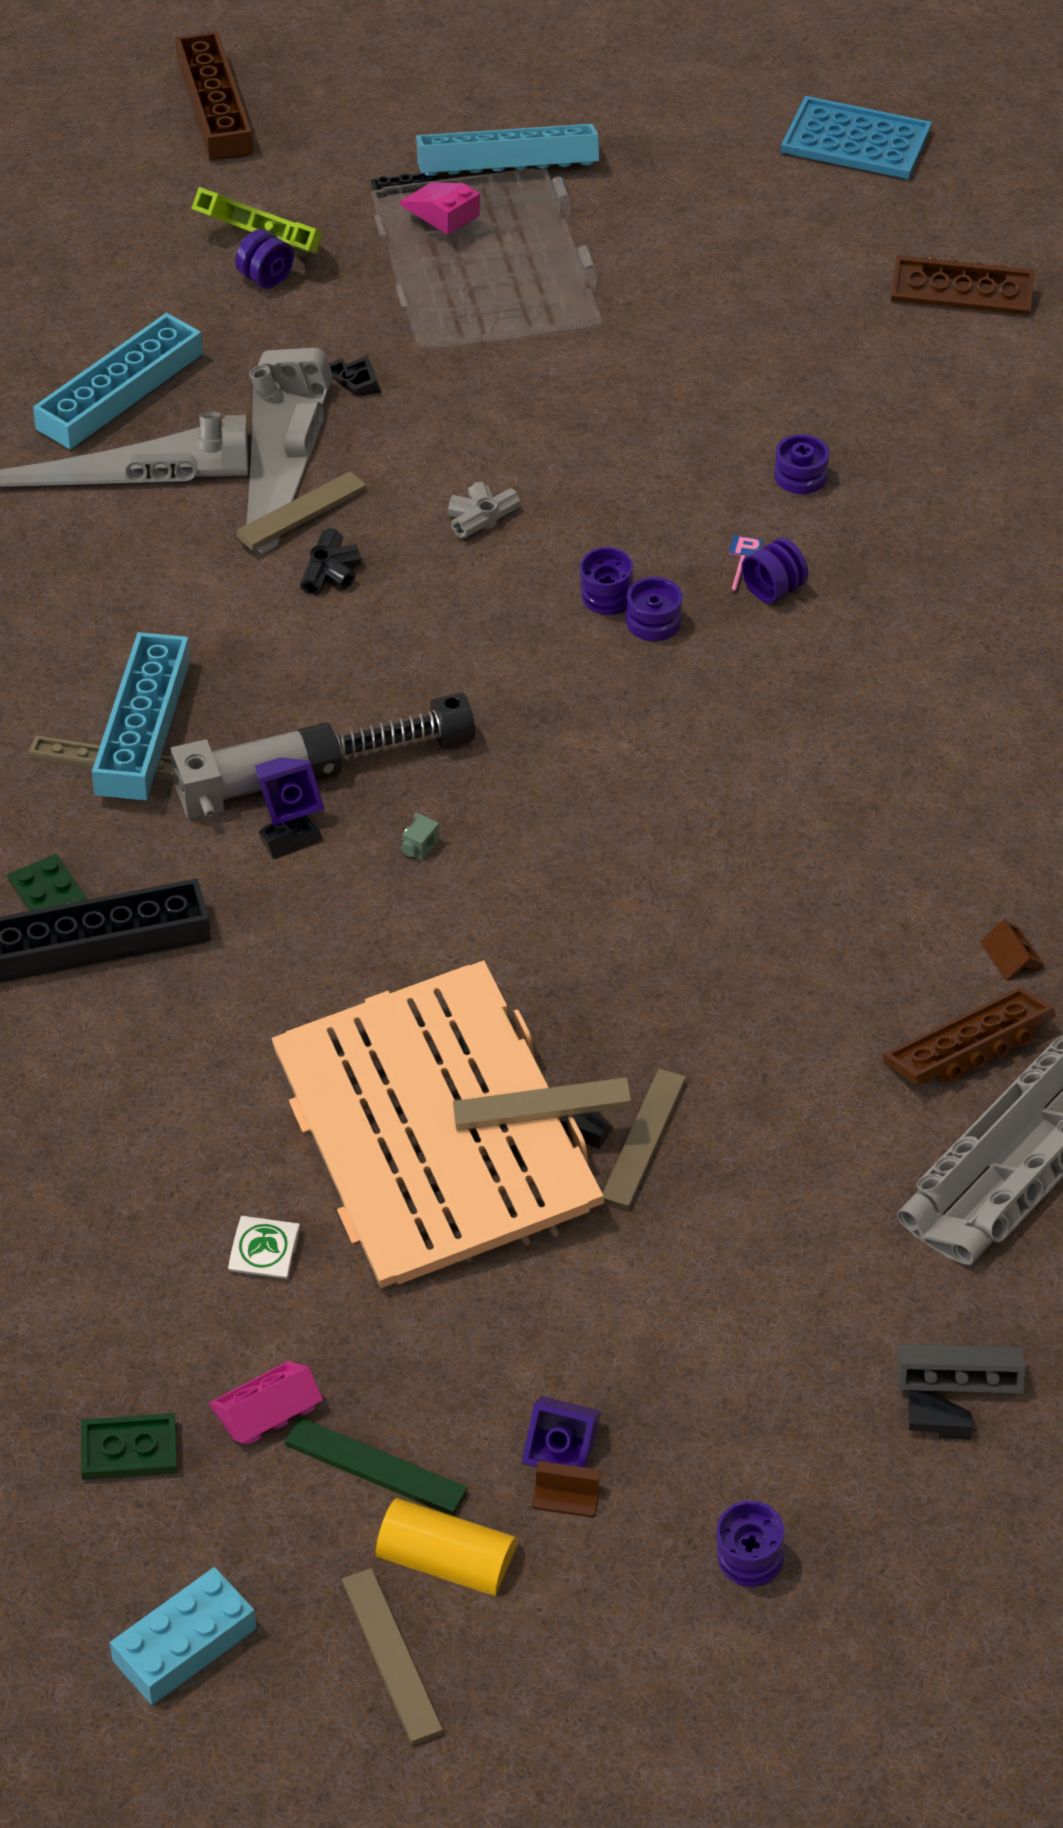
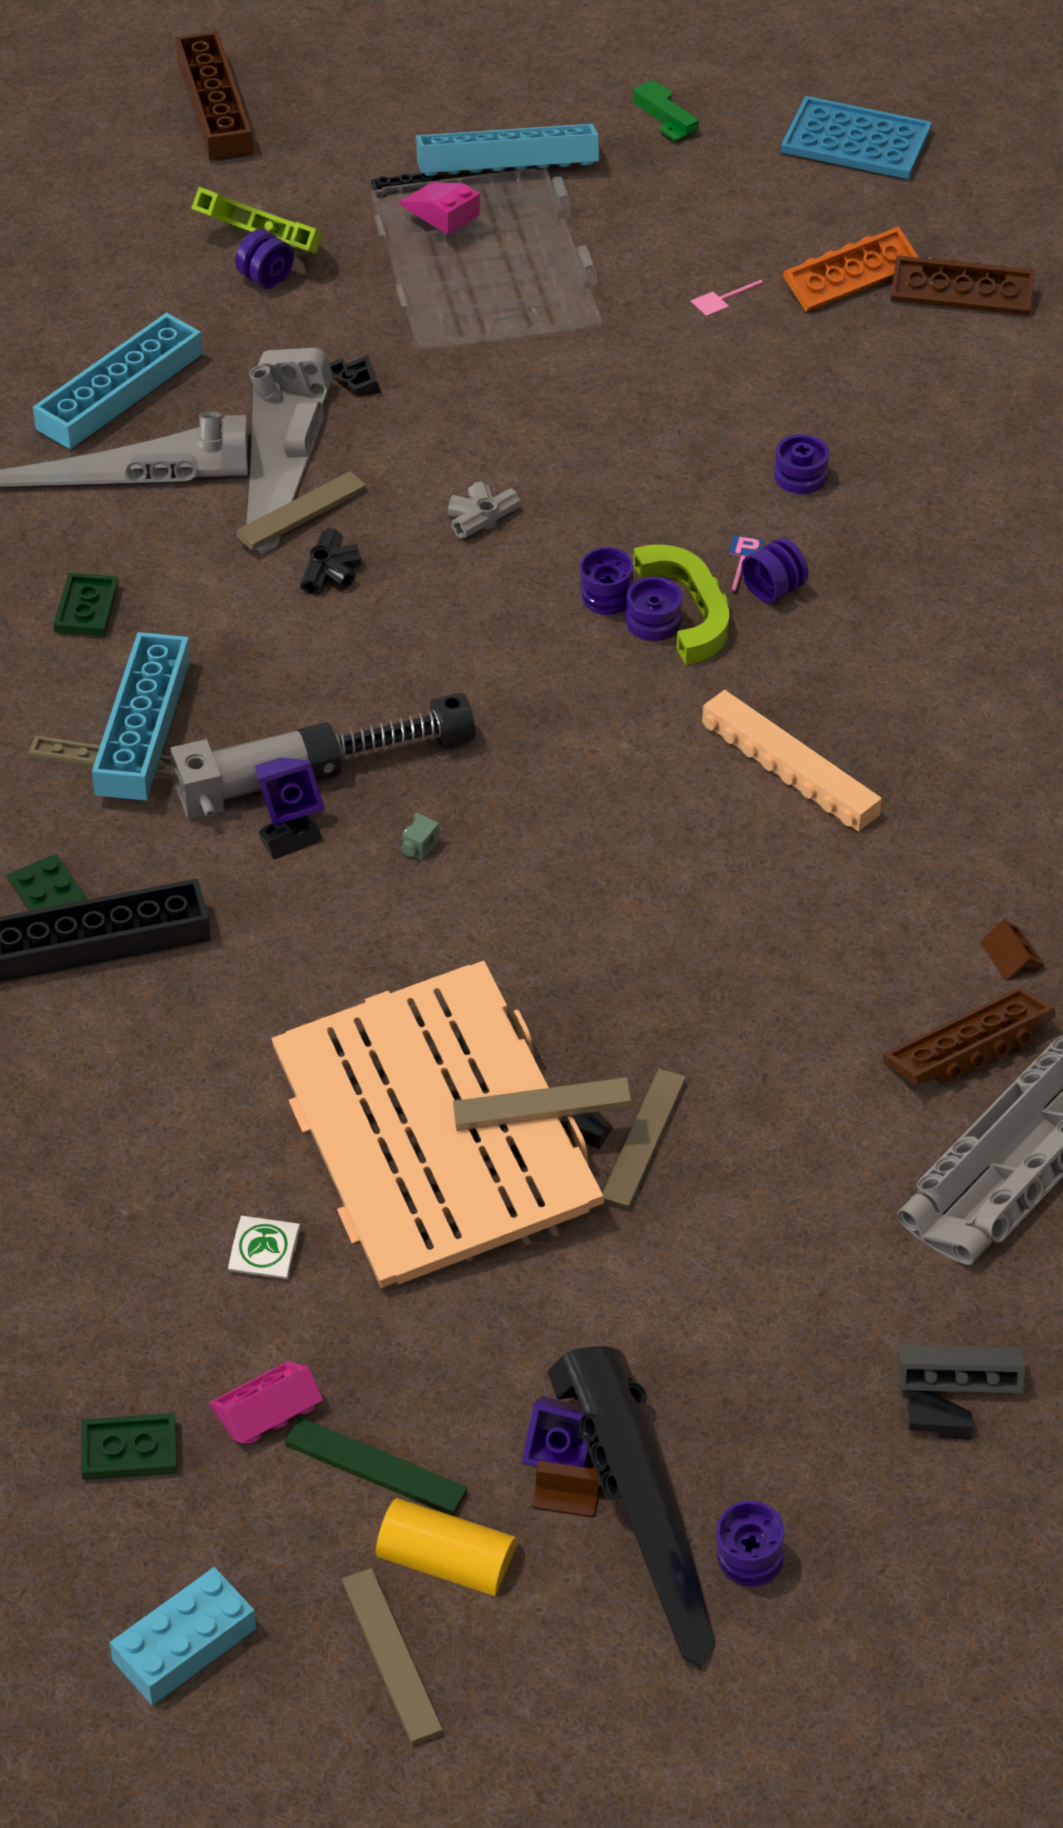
none -> dark green plate [54,572,119,636]
none -> black panel [547,1346,716,1668]
none -> green piece [633,80,699,142]
none -> lime arch [633,545,729,665]
none -> bright pink piece [691,280,763,316]
none -> light nougat brick [702,690,882,832]
none -> orange plate [783,226,919,312]

